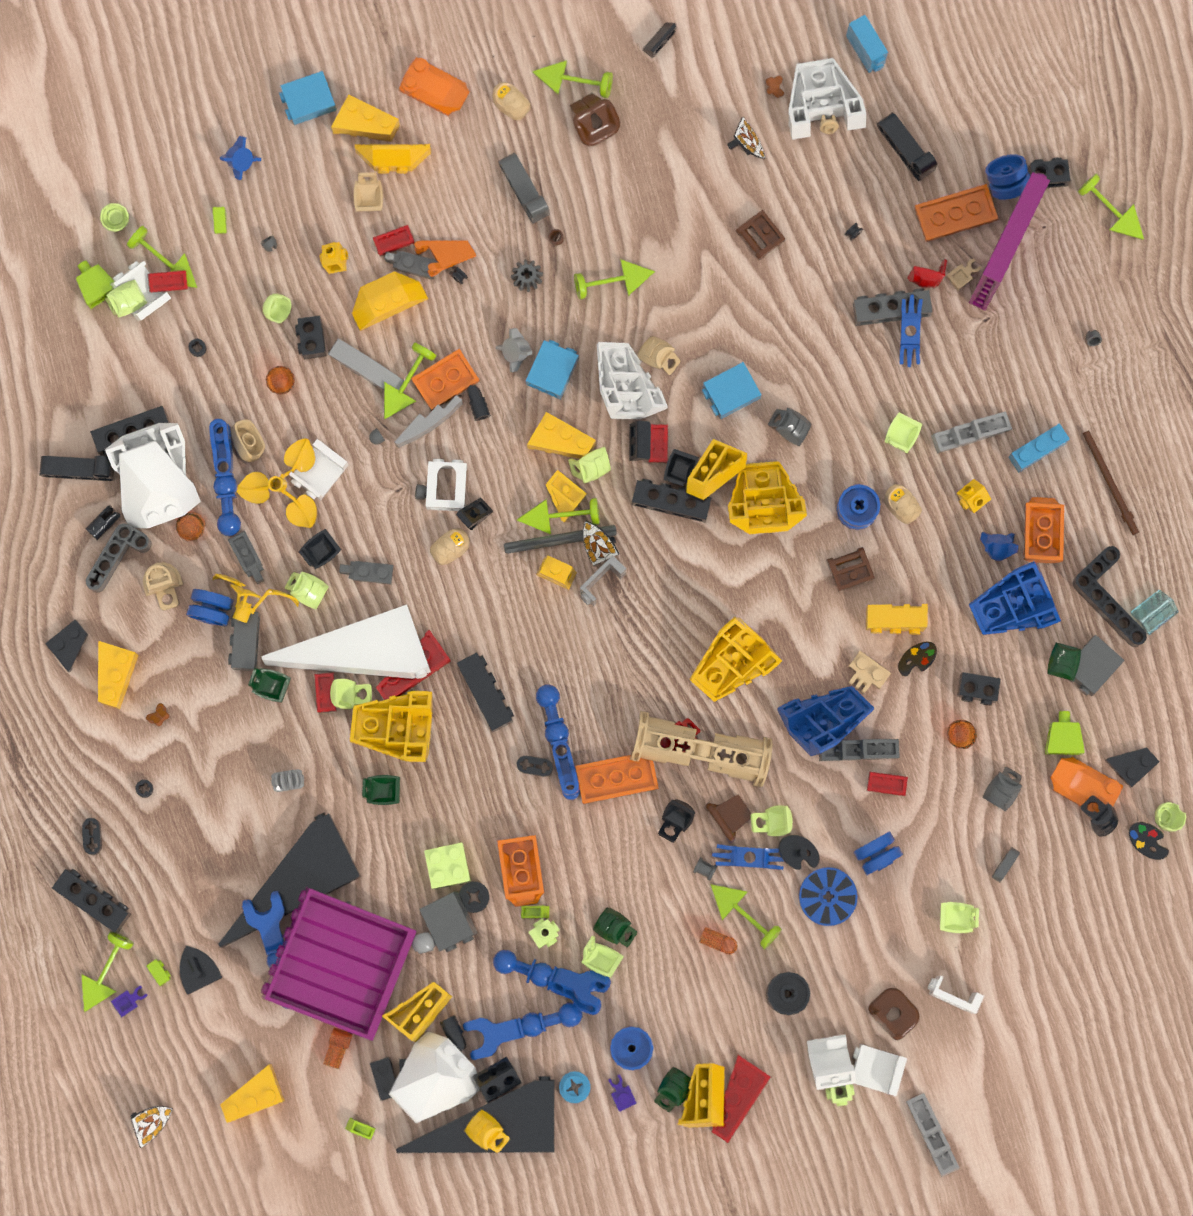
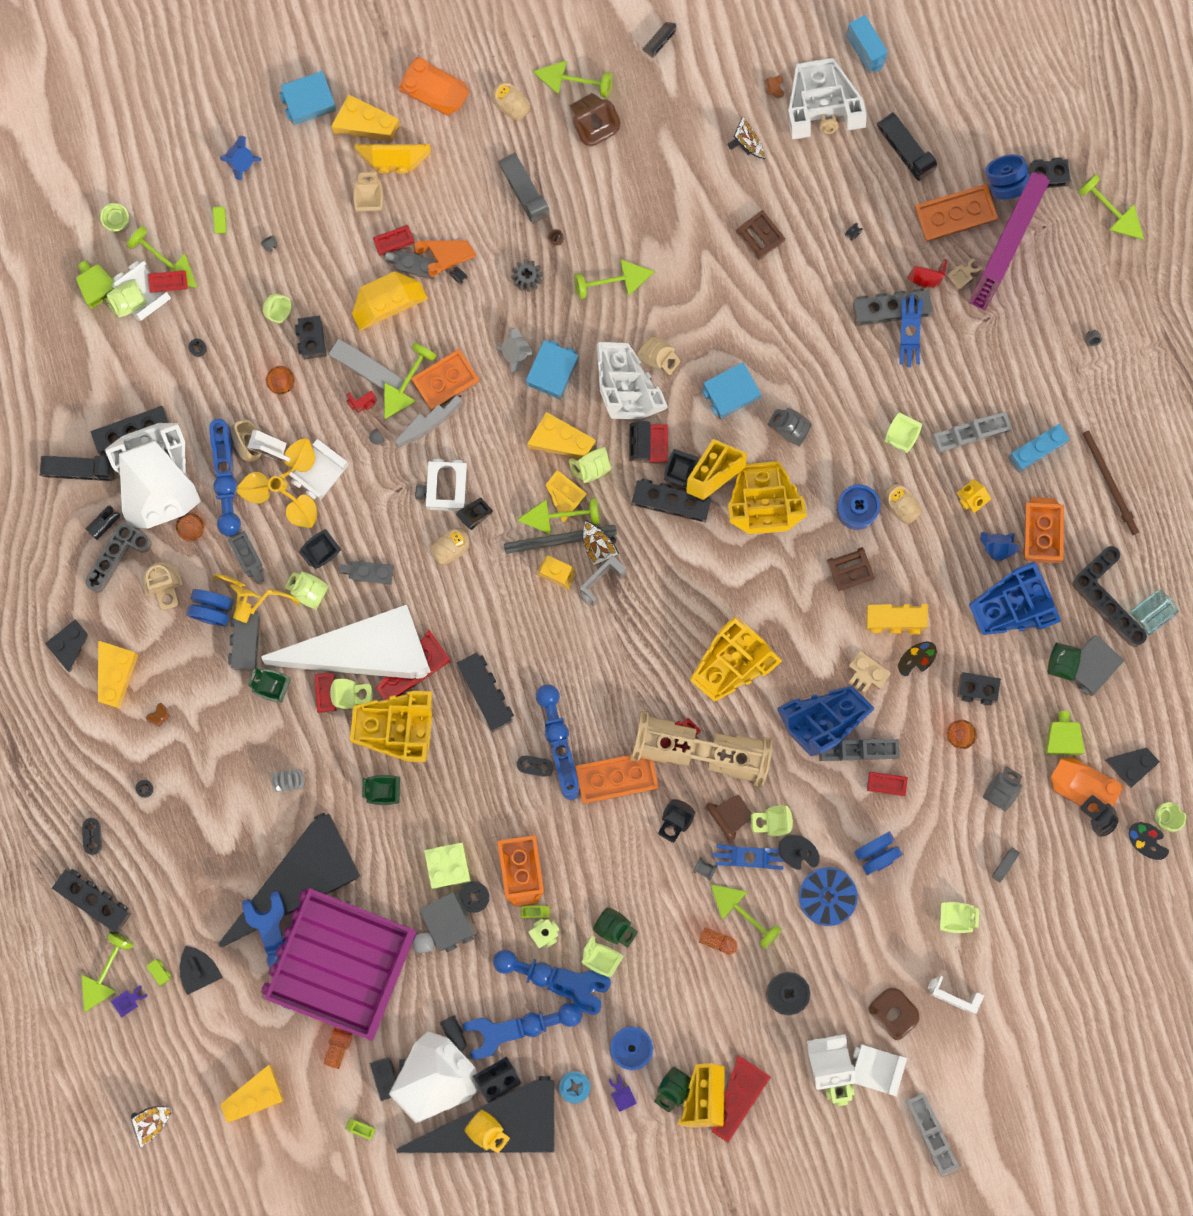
yellow brick [320,242,348,274] -> none
yellow wedge [382,982,453,1042] -> none
black hinge [467,385,491,421] -> none
none -> white panel [247,430,290,462]
none -> red bracket [346,390,377,413]

